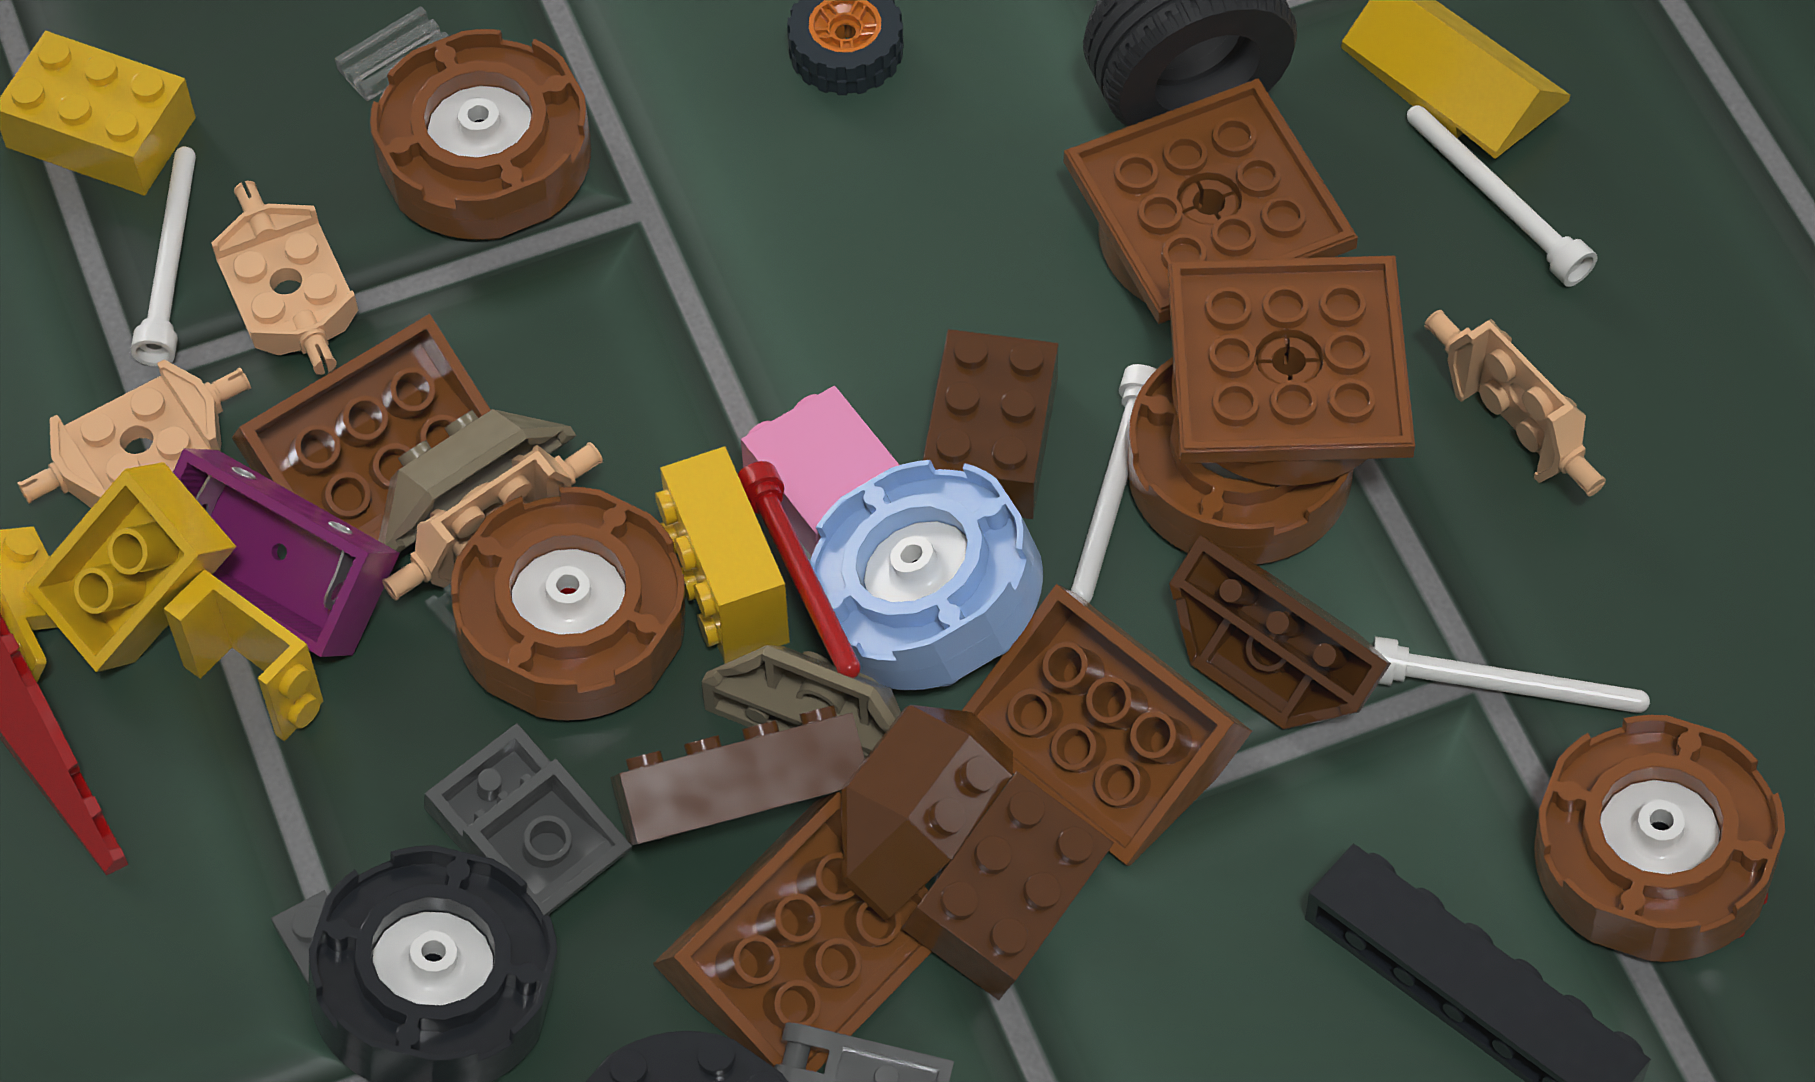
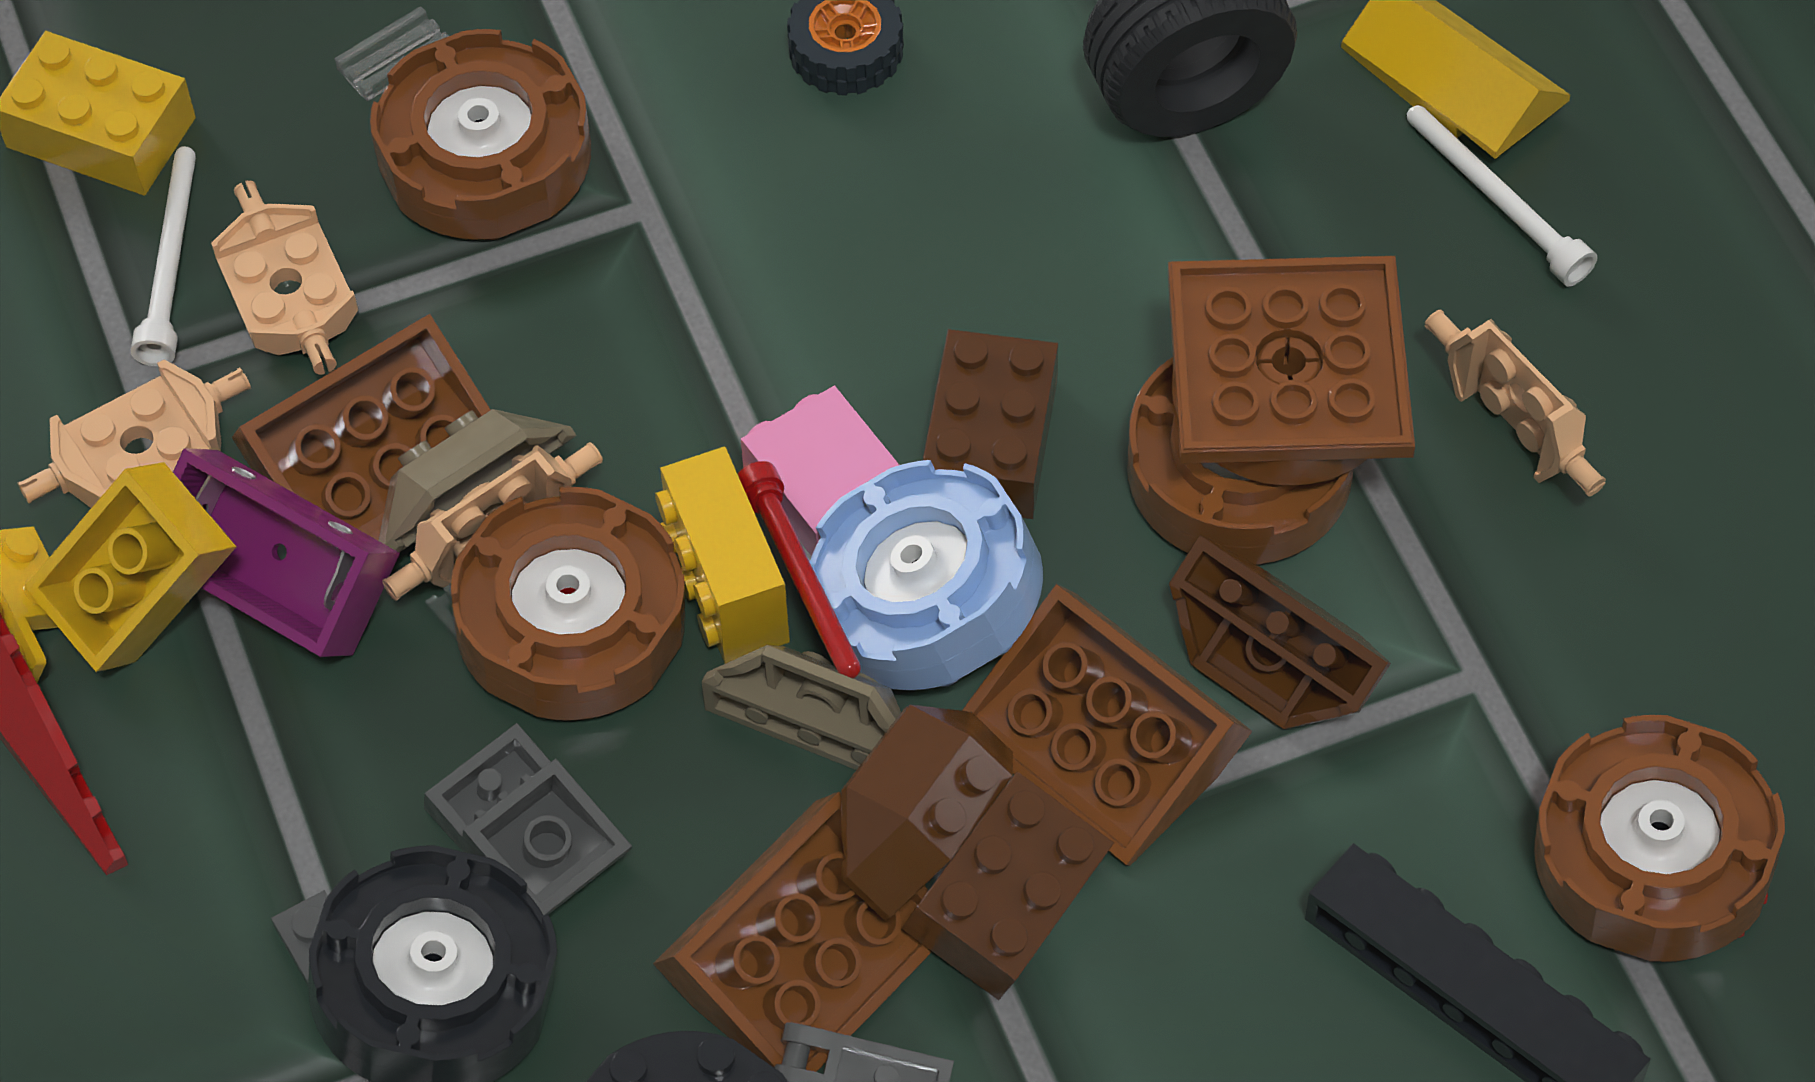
yellow panel [164,569,324,741] -> none
reddish brown wedge [610,705,865,845] -> none
dark orange piece [1063,78,1358,324] -> none
white piece [1071,364,1157,603] -> none
white piece [1373,636,1650,713] -> none

